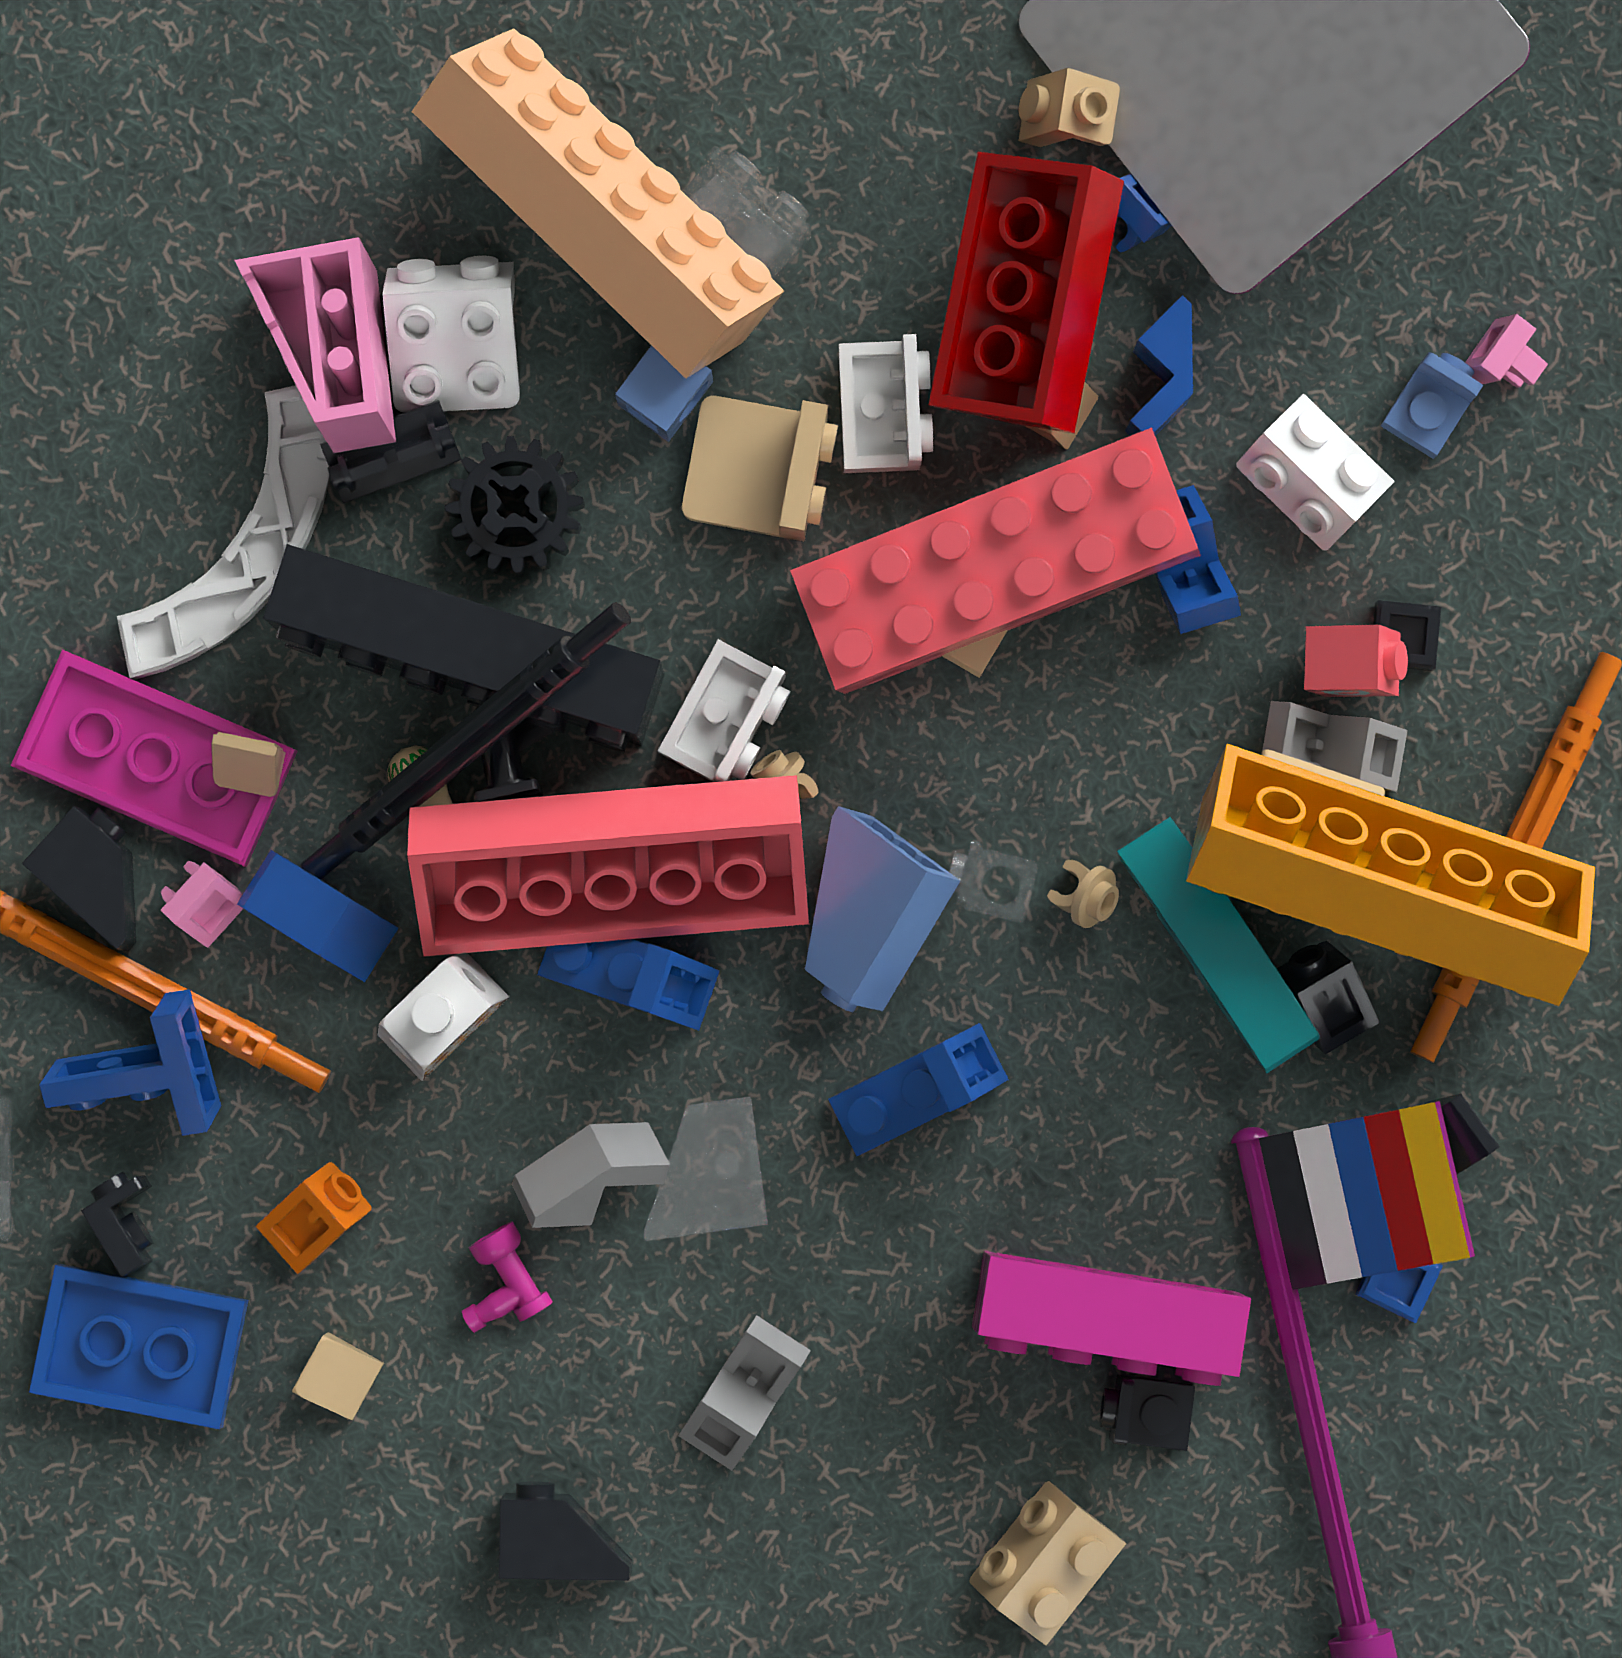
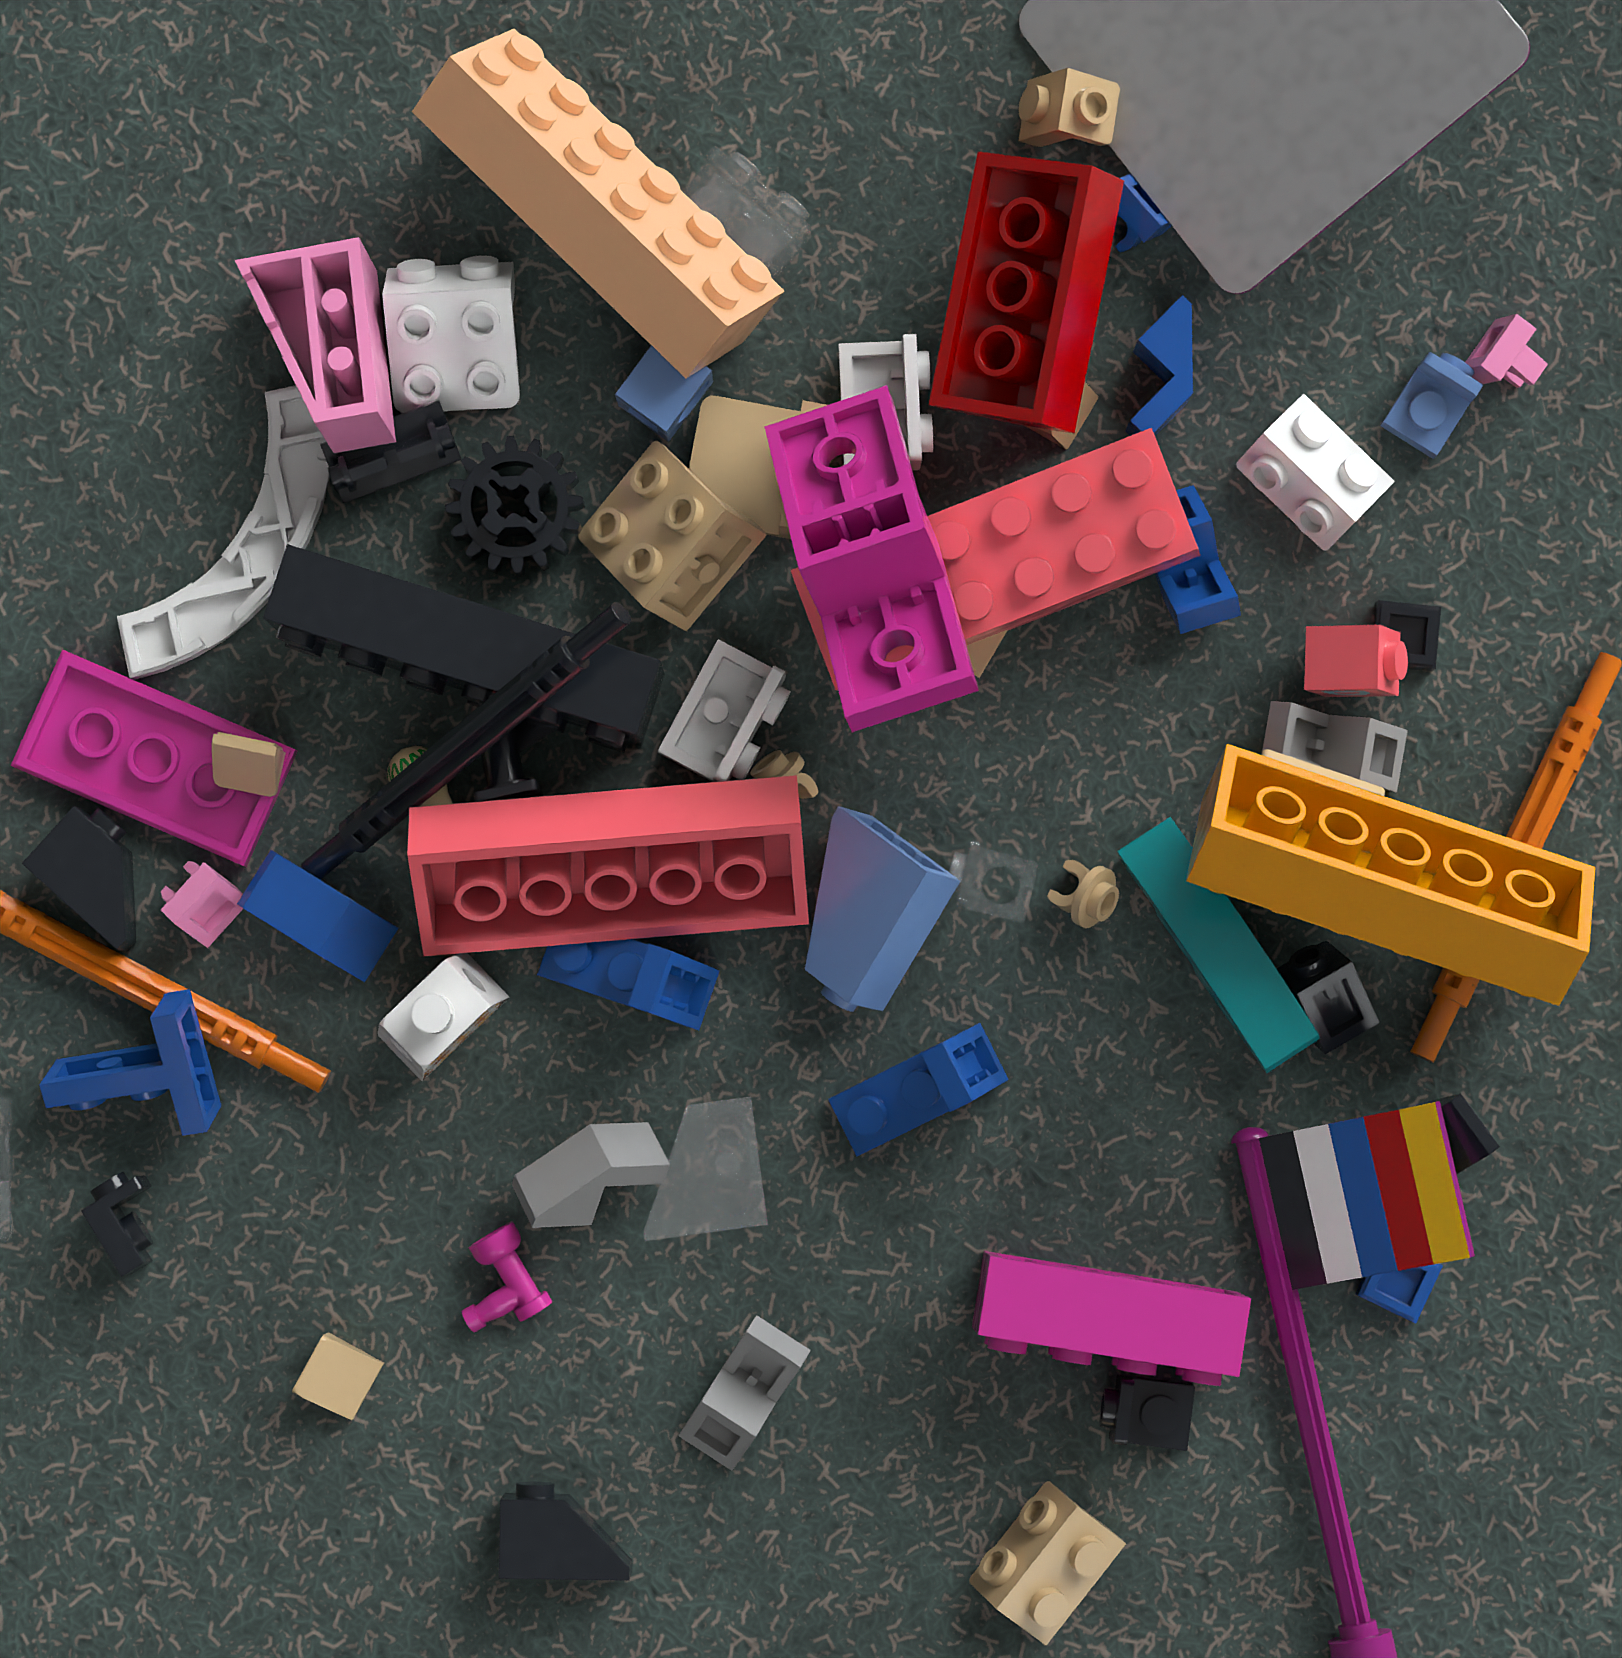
blue plate [29,1264,249,1429] -> none
orange bracket [255,1162,372,1274] -> none
none -> tan bracket [578,441,767,631]
none -> dark pink bracket [764,385,979,732]

